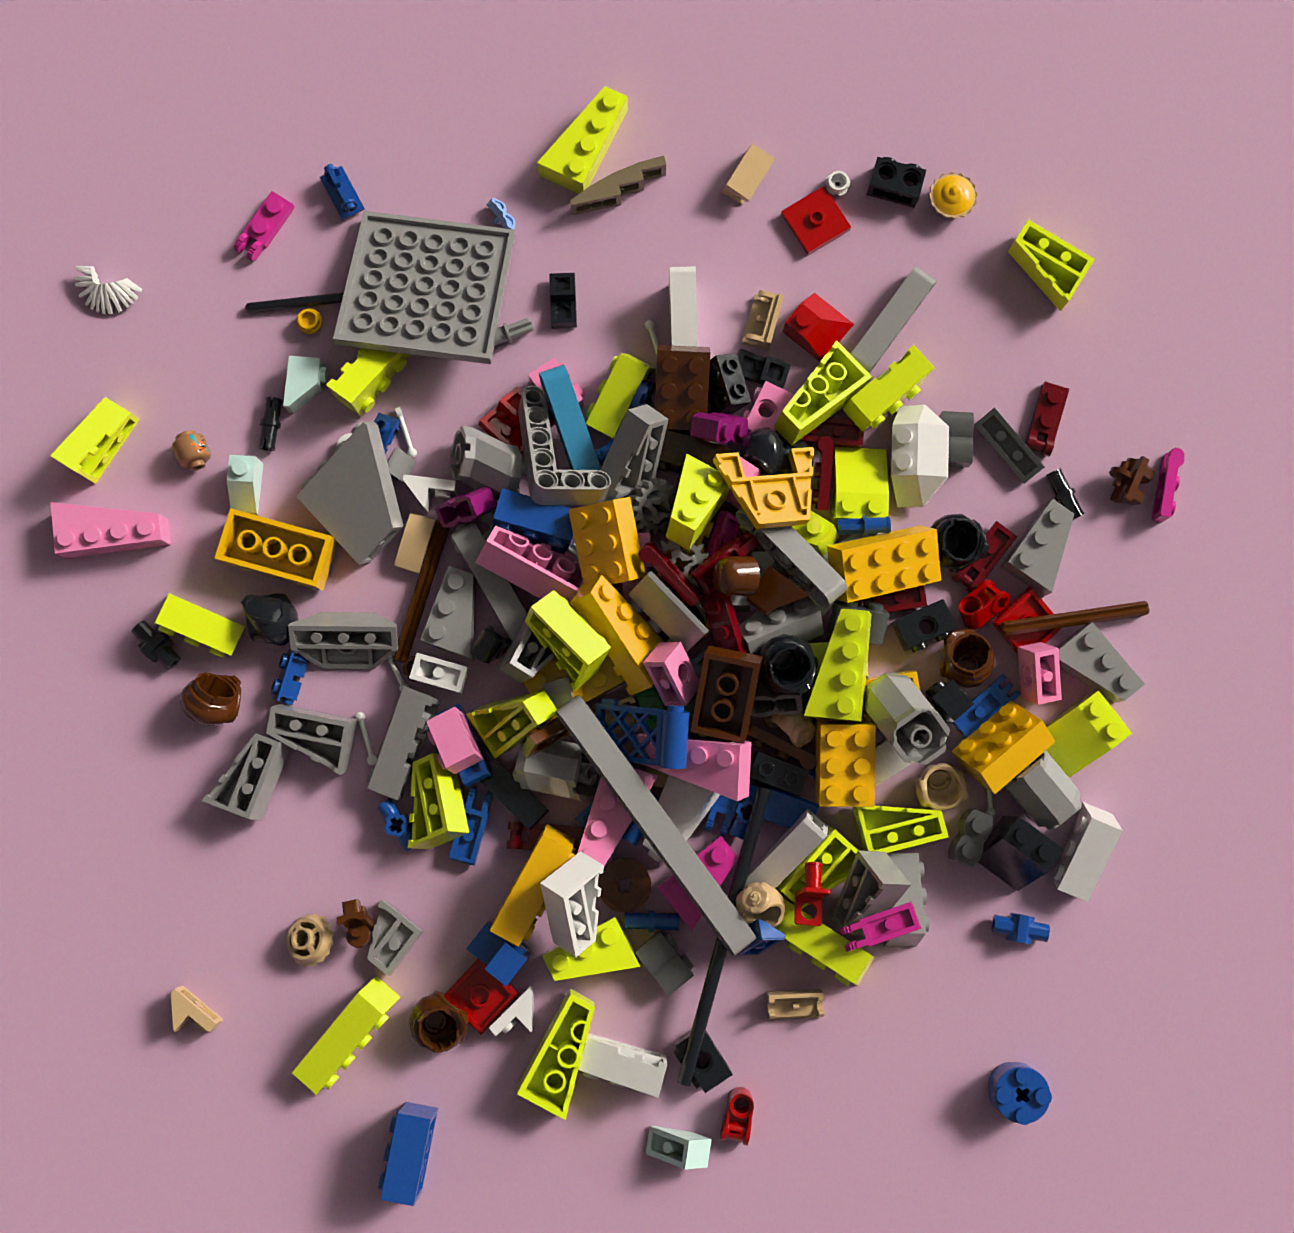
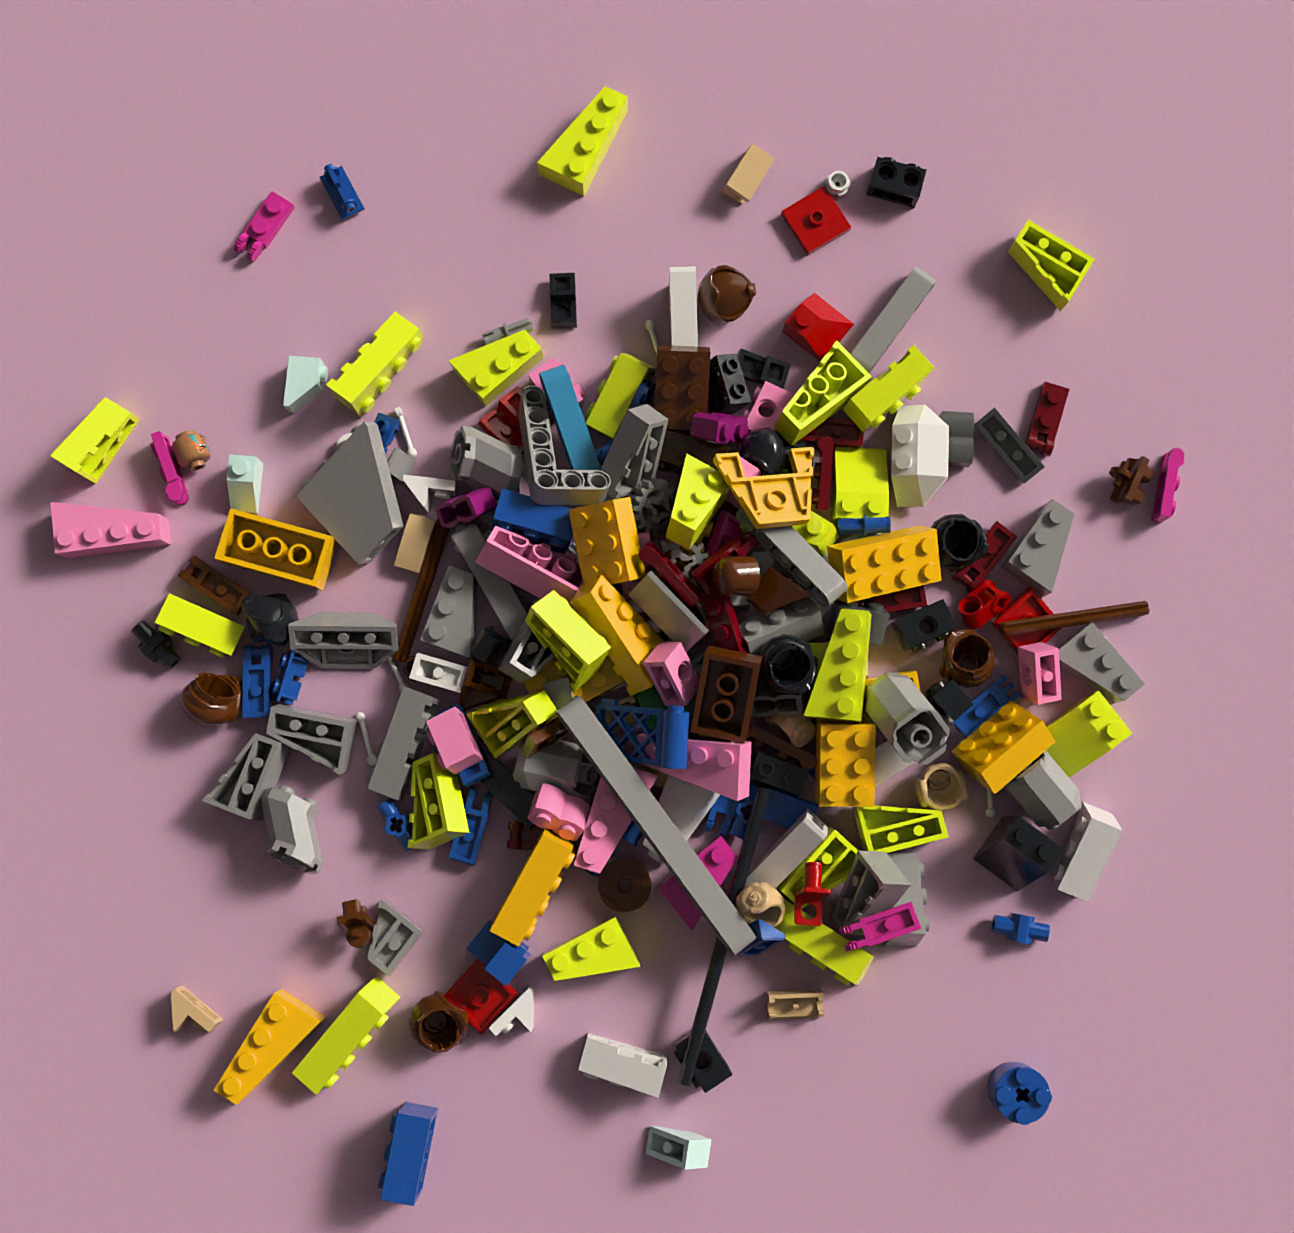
white hair [74,266,142,314] -> none
black piece [245,292,344,313] -> none
black pin [258,397,283,451] -> none
tan piece [286,913,334,967] -> none
yellow plate [296,309,323,334] -> none
light grey plate [333,211,515,364] -> none
light blue piece [486,198,515,229] -> none
neon yellow wedge [517,988,595,1120] -> none
white wedge [540,851,604,957] -> none
dark tan slope [570,155,666,215] -> none
blue pin [624,910,679,933] -> none
dark grey brick [634,930,695,996] -> none
red piece [720,1087,754,1146] -> none
tan hinge [742,290,784,351] -> none
yellow piece [929,172,978,219] -> none
dark grey brick [948,809,993,867] -> none
black pin [1046,468,1085,520] -> none
none -> dark pink hinge [150,431,189,505]
none -> reddish brown plate [177,554,252,616]
none -> yellow wedge [213,989,327,1105]
none -> blue plate [242,644,273,719]
none -> light grey brick [261,785,323,874]
none -> neon yellow wedge [449,330,544,407]
none -> reddish brown slope [460,659,512,711]
none -> bright pink brick [527,783,591,841]
none -> reddish brown helmet [698,265,756,325]

